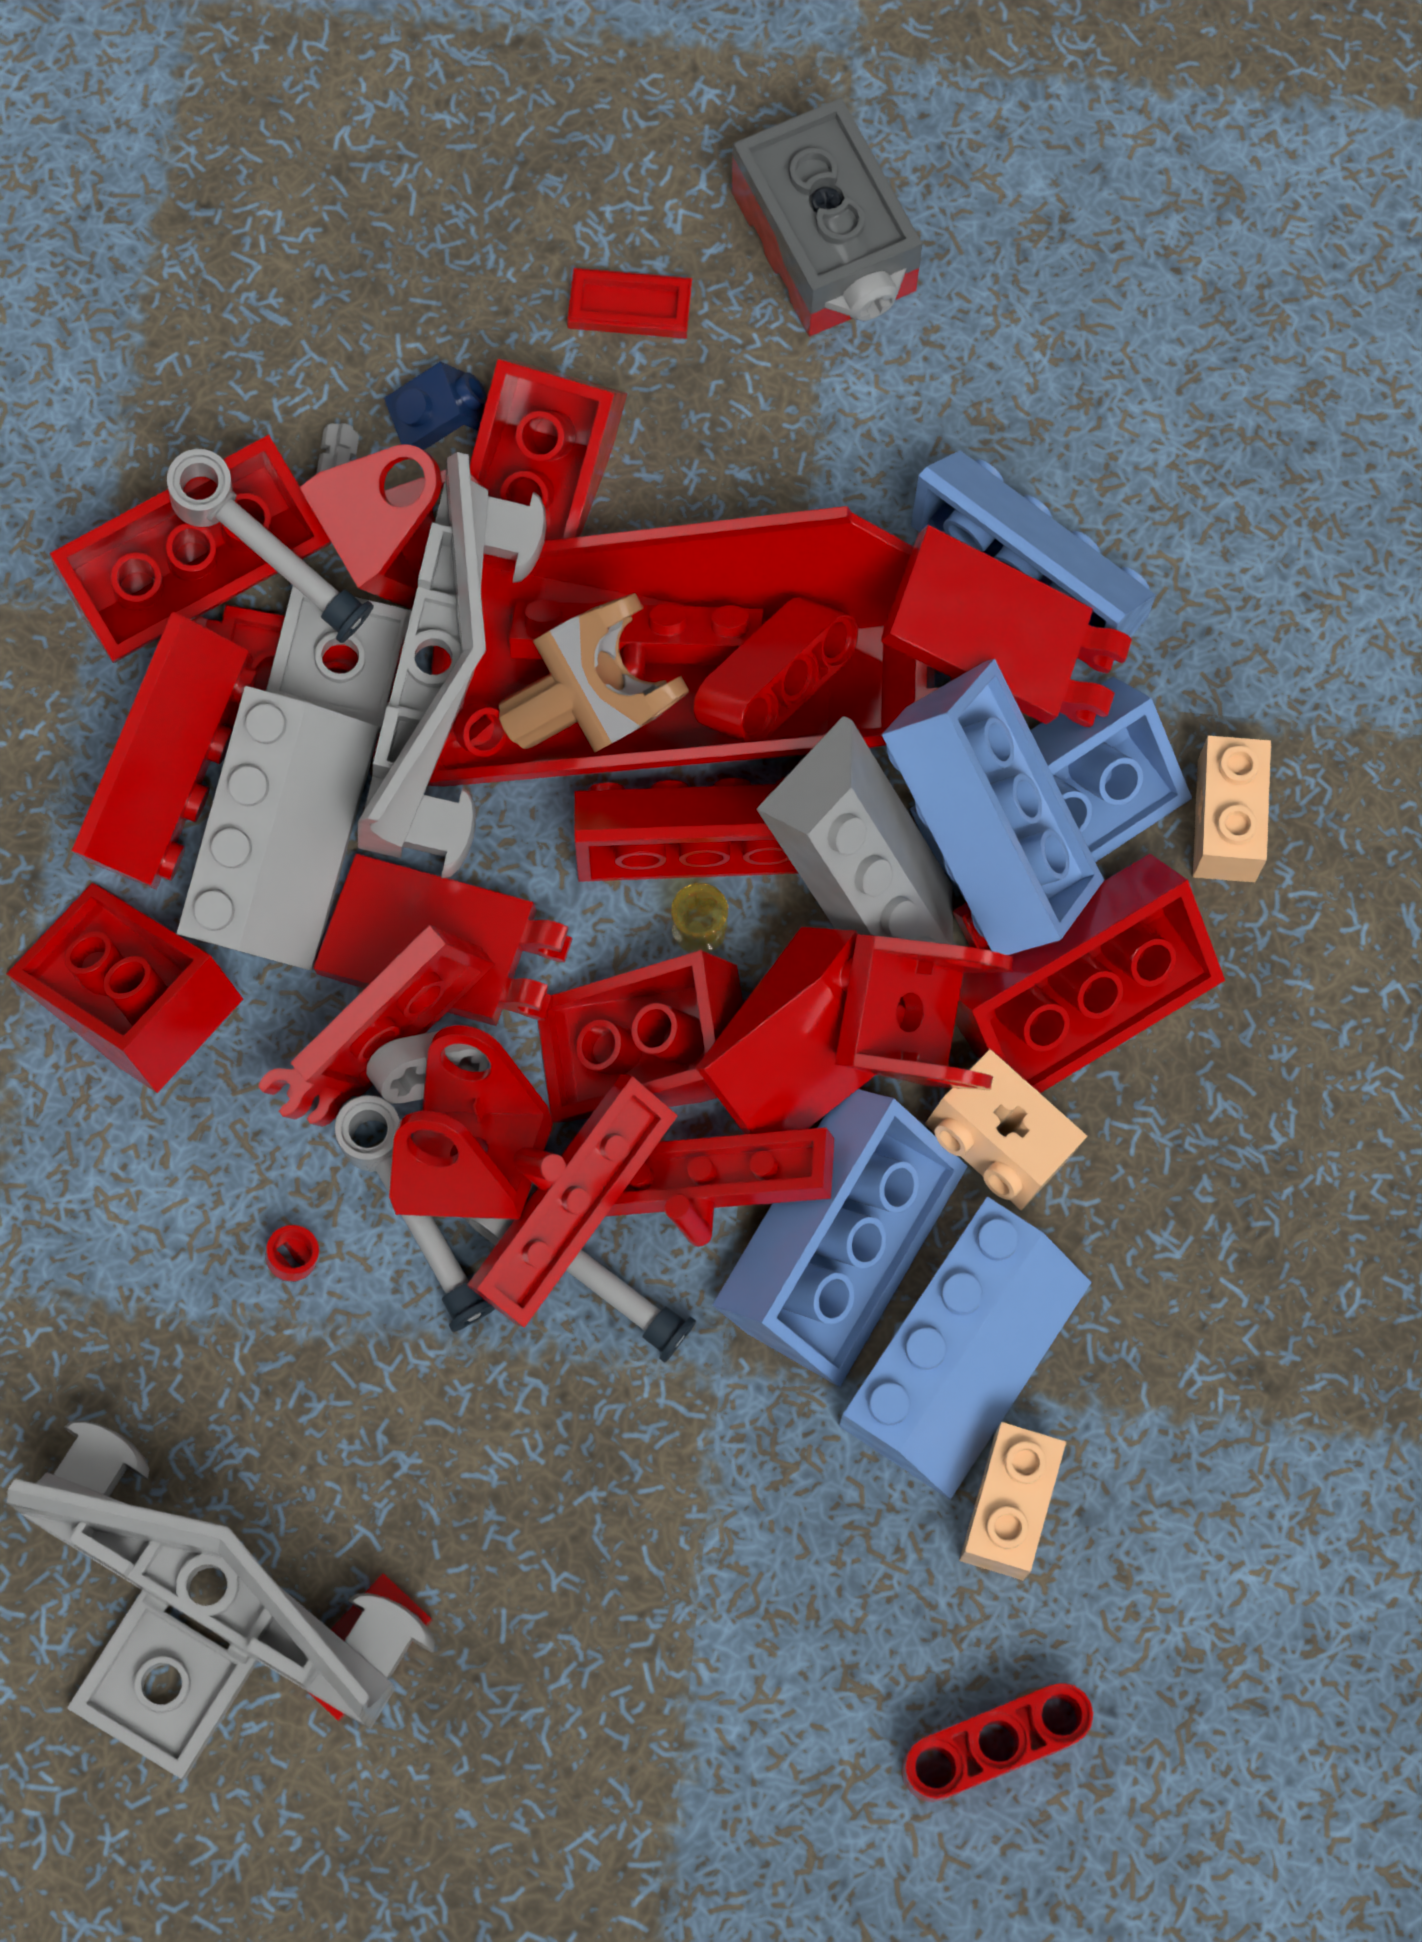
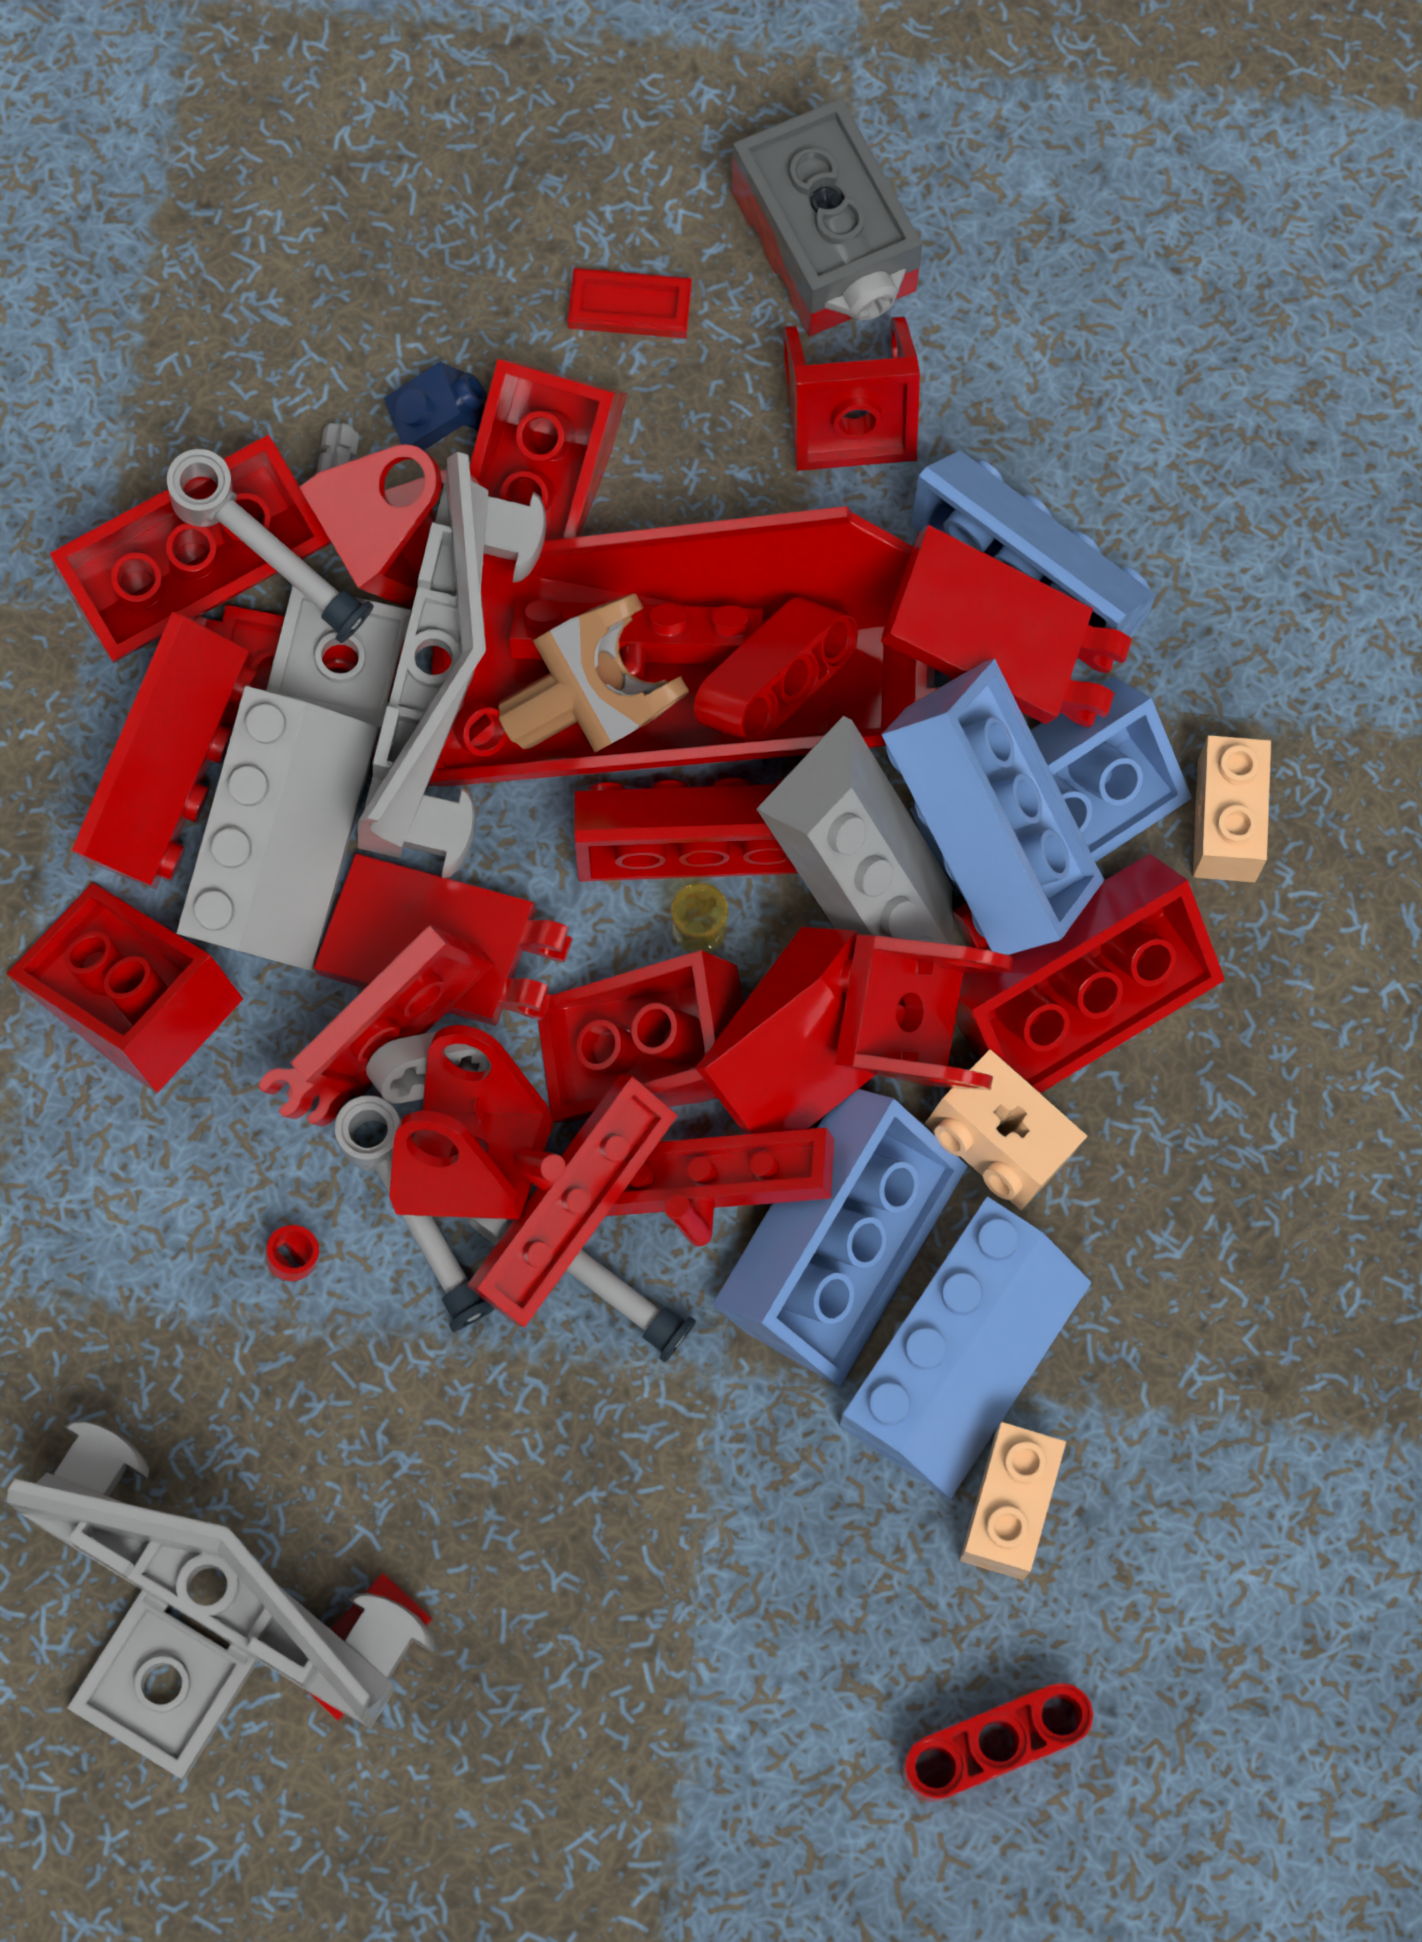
none -> red hose [783,316,920,471]

